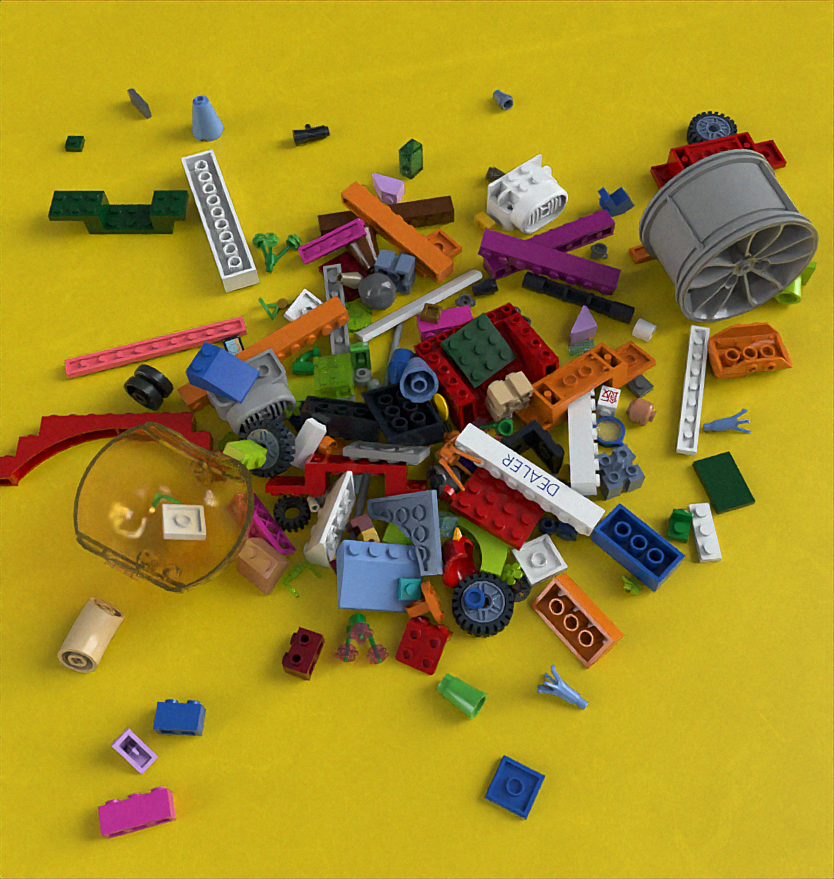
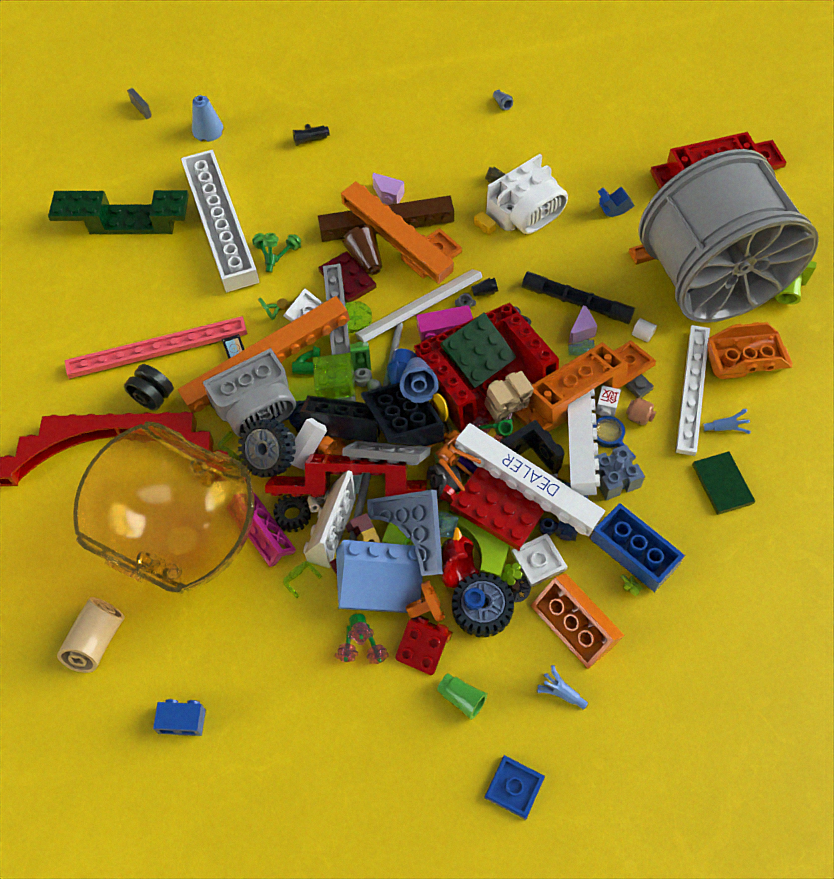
dark green plate [65,136,85,152] -> none
dark pink brick [98,787,176,839] -> none
lavender slope [111,728,158,774] -> none
bright green piece [145,493,181,518] -> none
white plate [161,504,207,540] -> none
blue slope [185,342,260,404] -> none
lime brick [220,439,268,479] -> none
nougat slope [237,538,290,595] -> none
lime plant [282,402,302,420] -> none
dark red brick [282,627,325,681] -> none
dark pink fence [298,218,367,265] -> none
dark tan cone [336,272,363,289] -> none
dark grey piece [358,272,397,311] -> none
sand blue brick [374,249,416,295] -> none
clear green brick [398,139,423,180] -> none
teal plate [398,578,421,600] -> none
pearl gold tile [420,303,443,324] -> none
magenta brick [477,228,621,296] -> none
magenta brick [483,209,615,280] -> none
flat silver plate [590,243,608,259] -> none
green bracket [666,509,693,543] -> none
wheel [687,111,737,145] -> none
white plate [687,503,722,563] -> none

